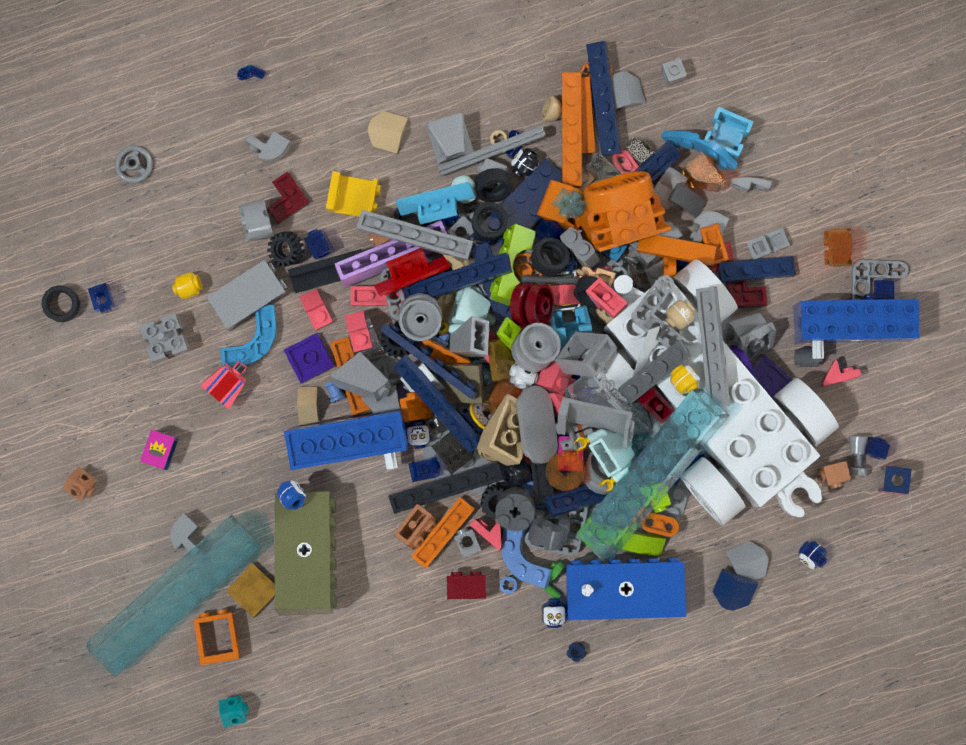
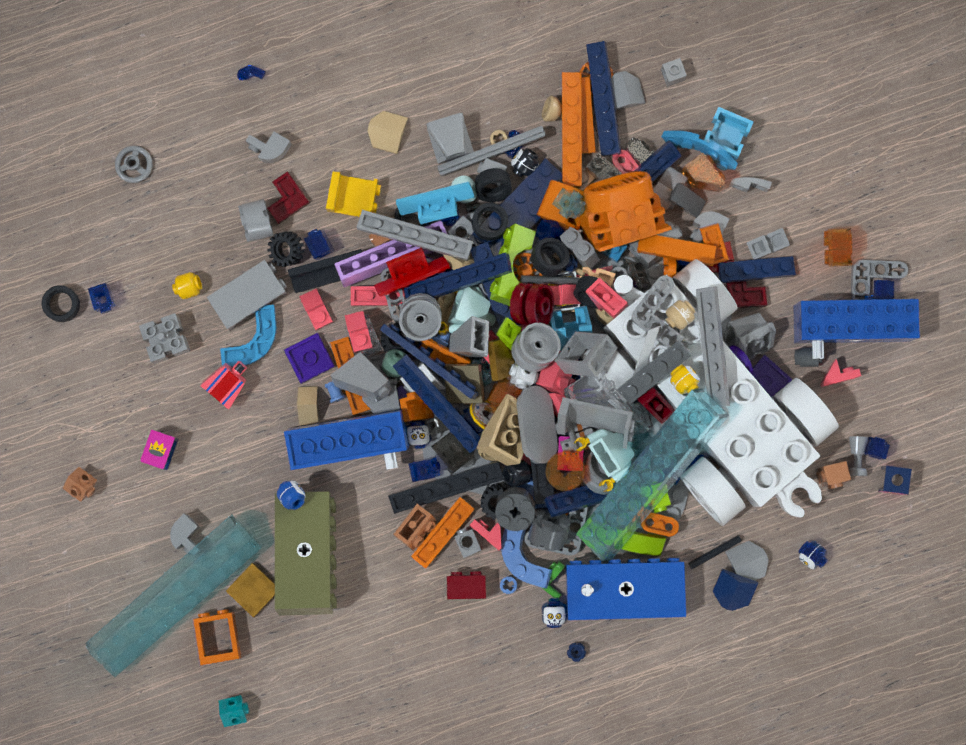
none -> sand green head [382,349,406,378]
none -> black bar [688,535,742,570]

